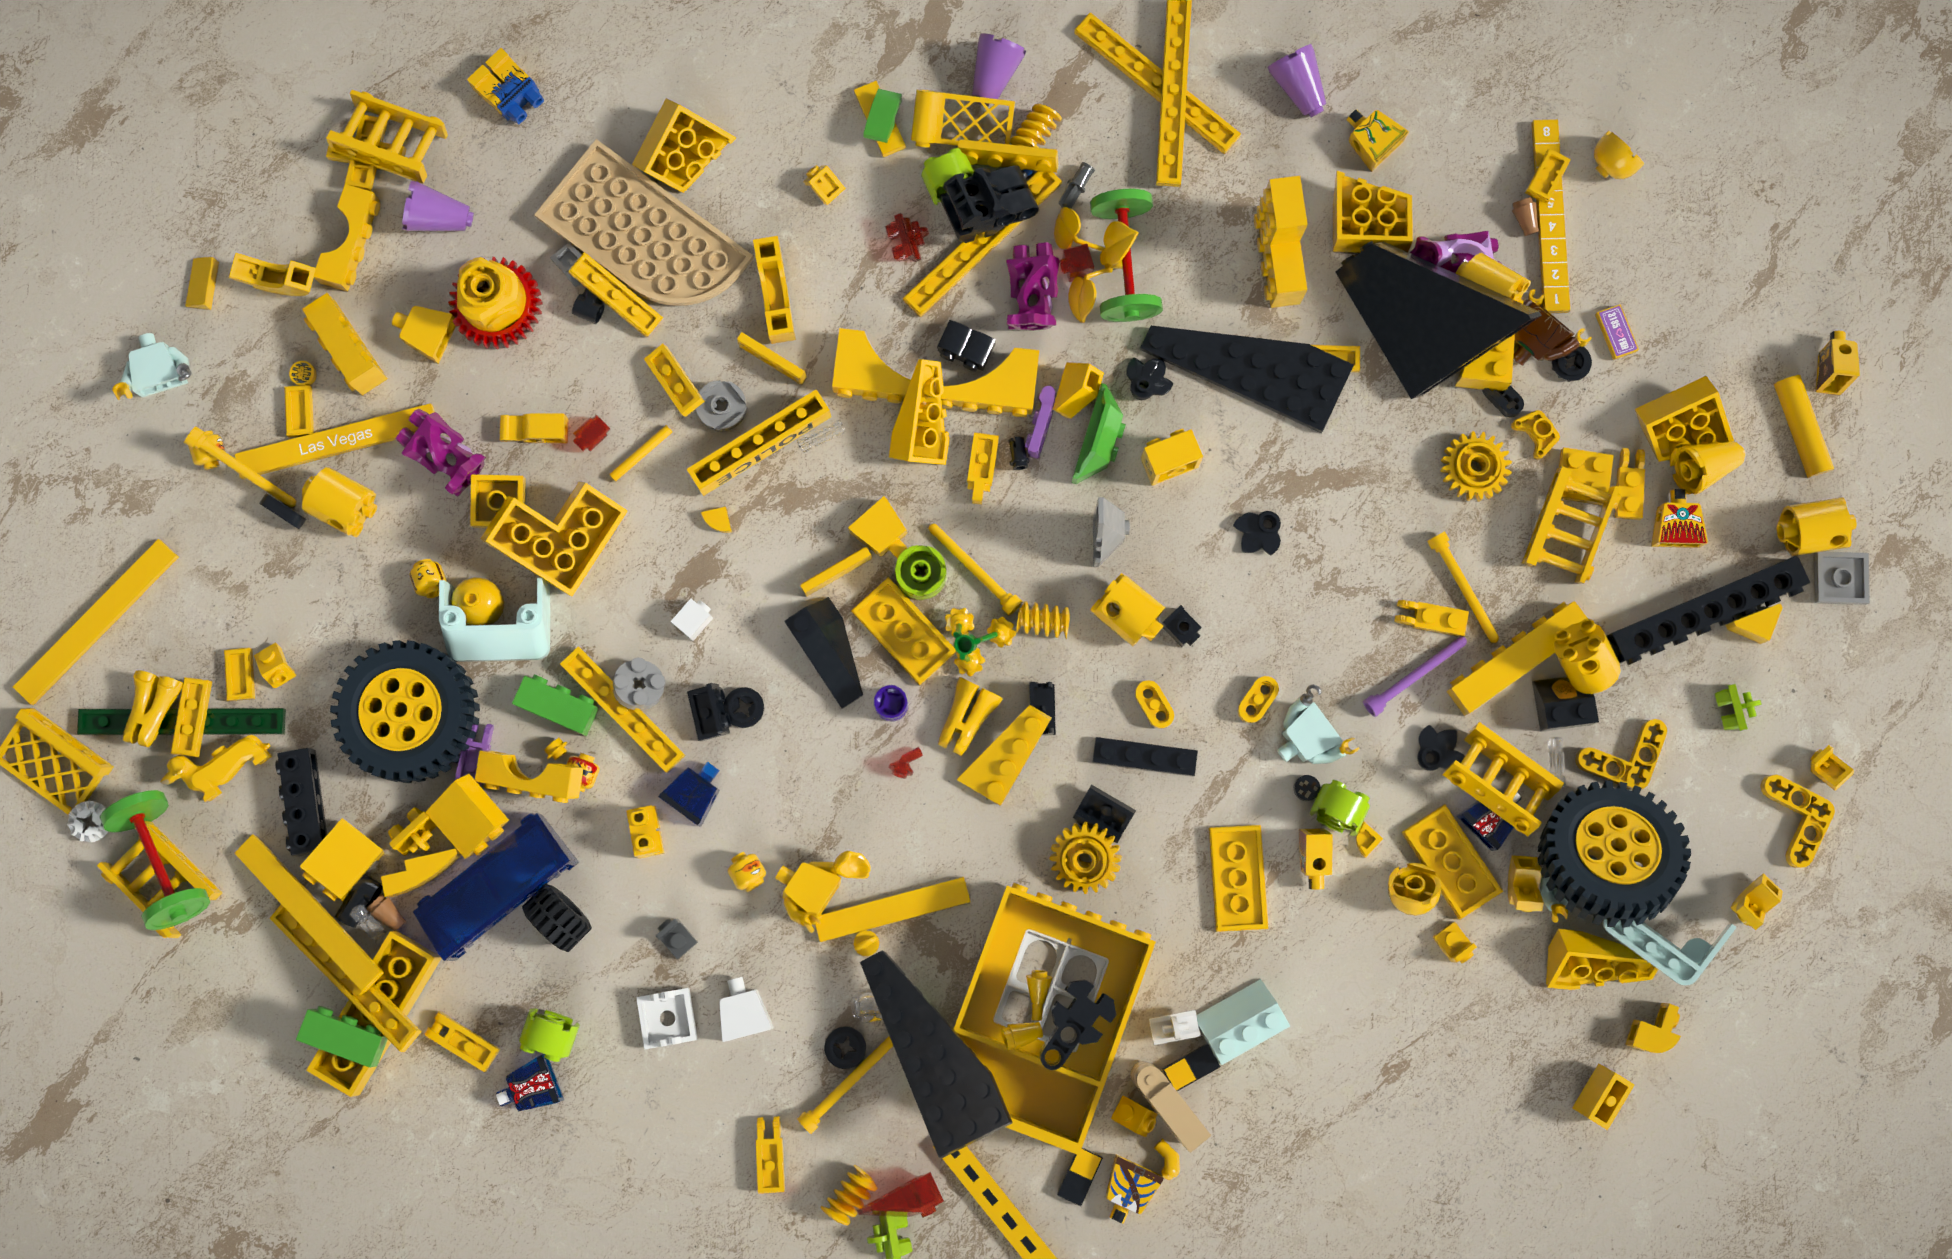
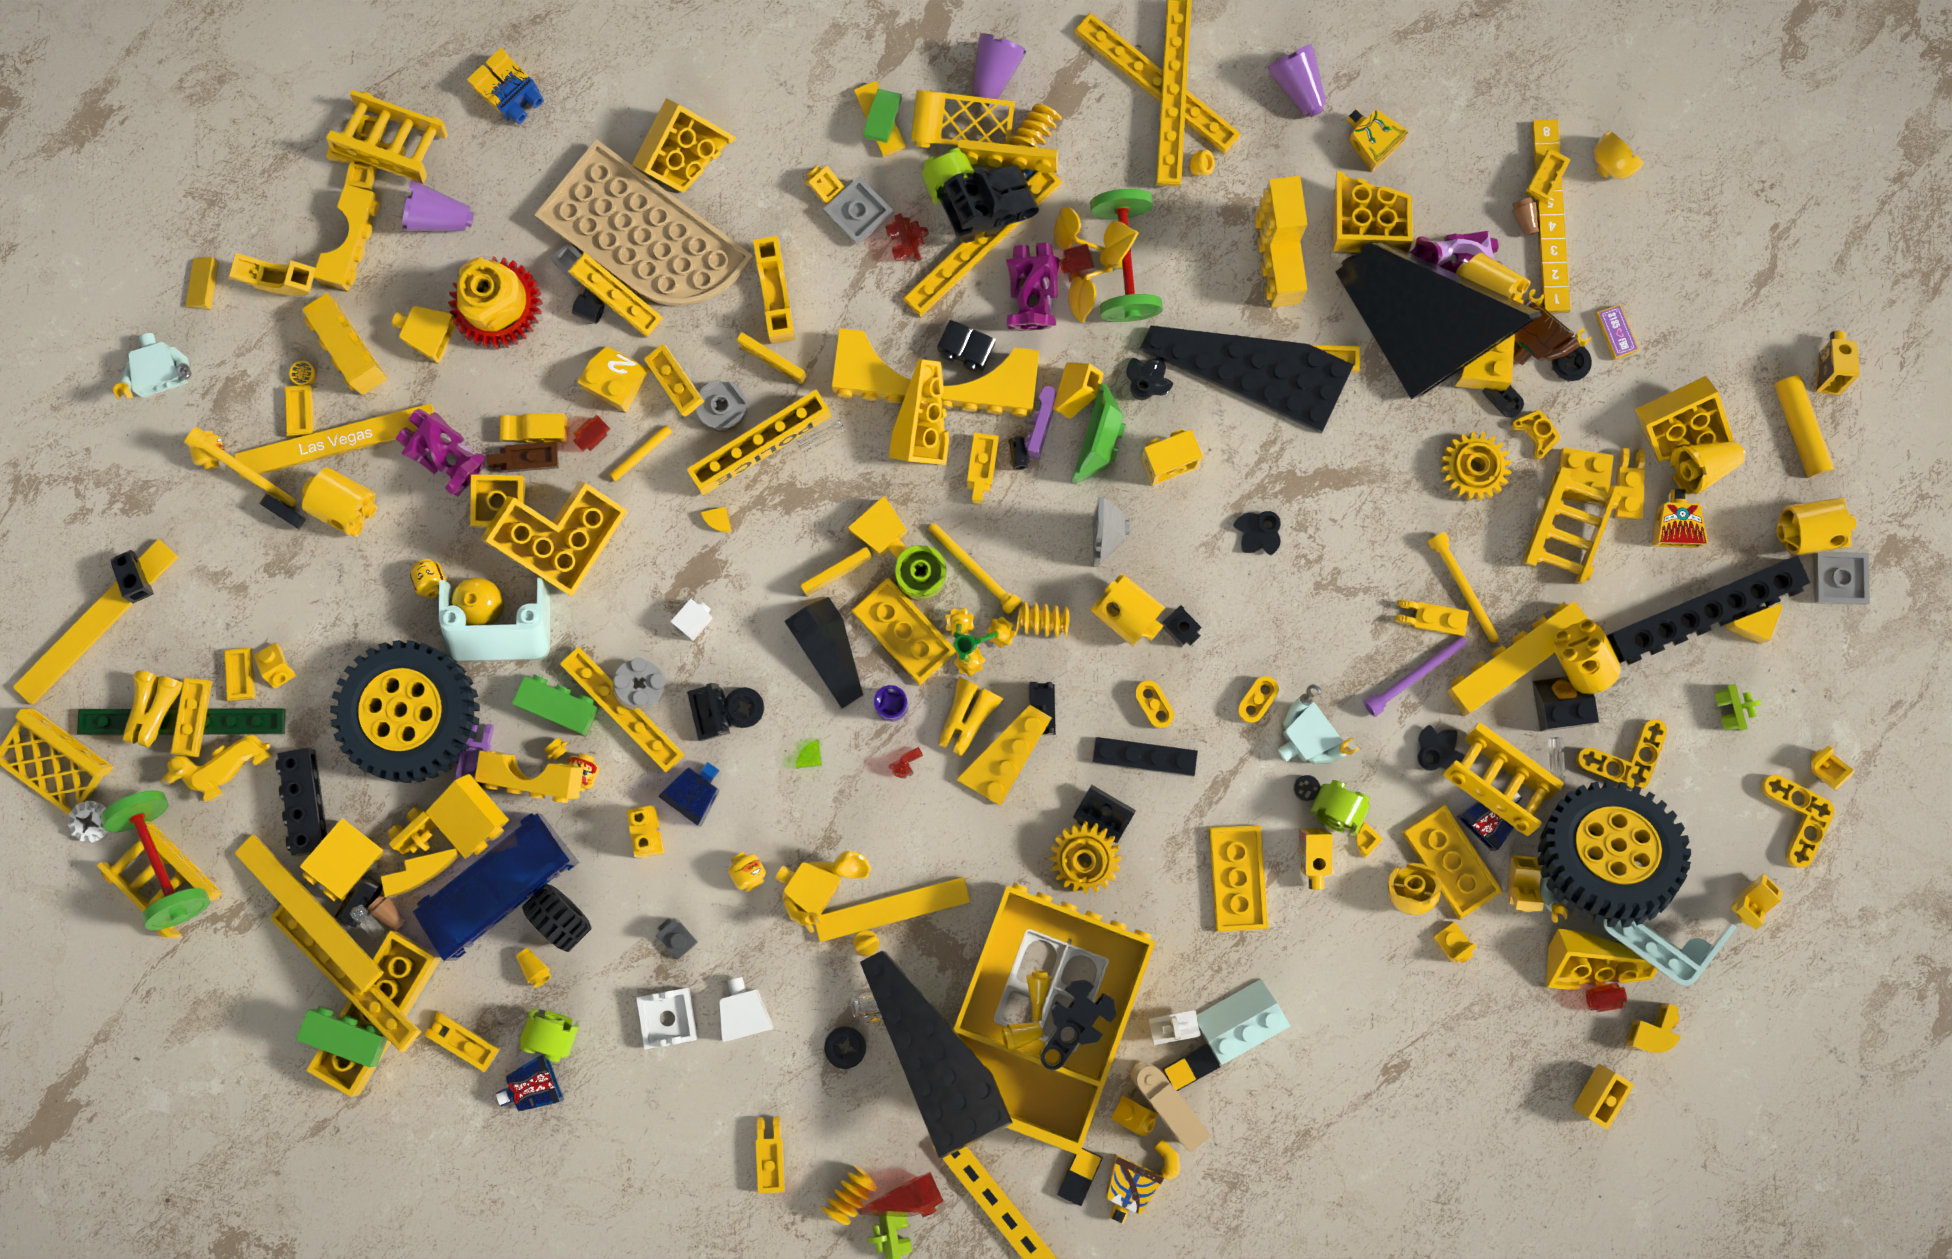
yellow piece [797,1036,893,1134] -> none
dark grey axle [1058,162,1095,209] -> none
none -> black leg [111,550,154,604]
none -> reddish brown hinge [487,442,559,472]
none -> yellow cone [516,948,551,988]
none -> yellow slope [577,346,651,413]
none -> clear neon green tile [796,740,822,769]
none -> light grey plate [823,176,894,246]
none -> yellow tile [1190,150,1215,176]
none -> clear red brick [1585,982,1627,1013]

